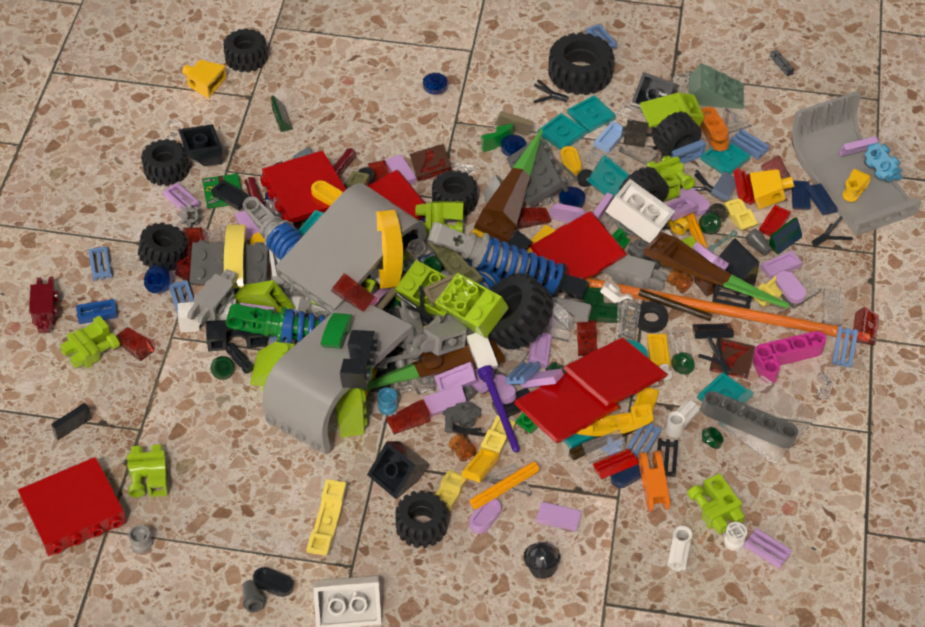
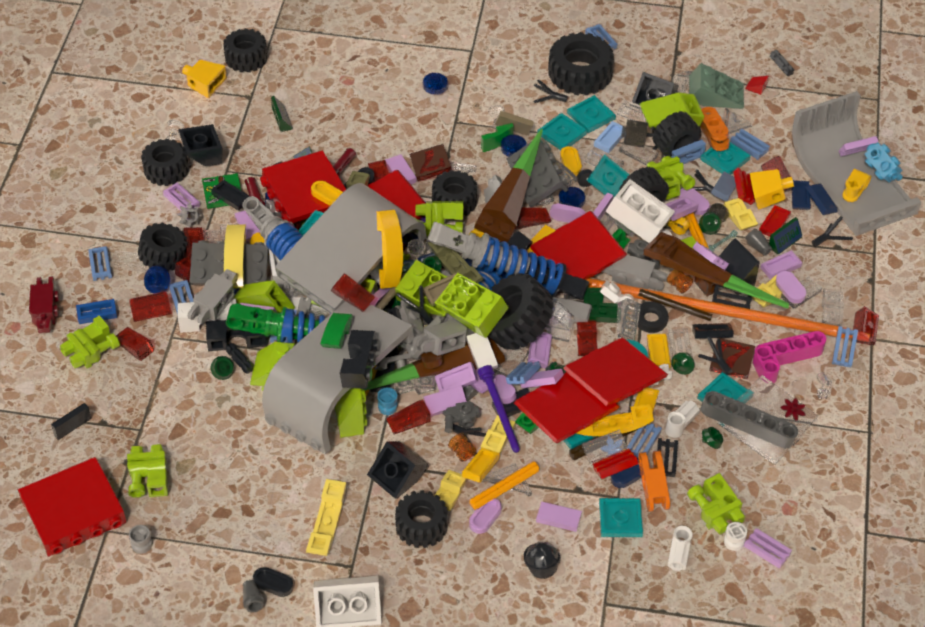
none -> clear red slope [129,292,172,322]
none -> teal tile [599,498,643,537]
none -> red slope [745,76,769,95]
none -> dark red plant [780,398,806,421]

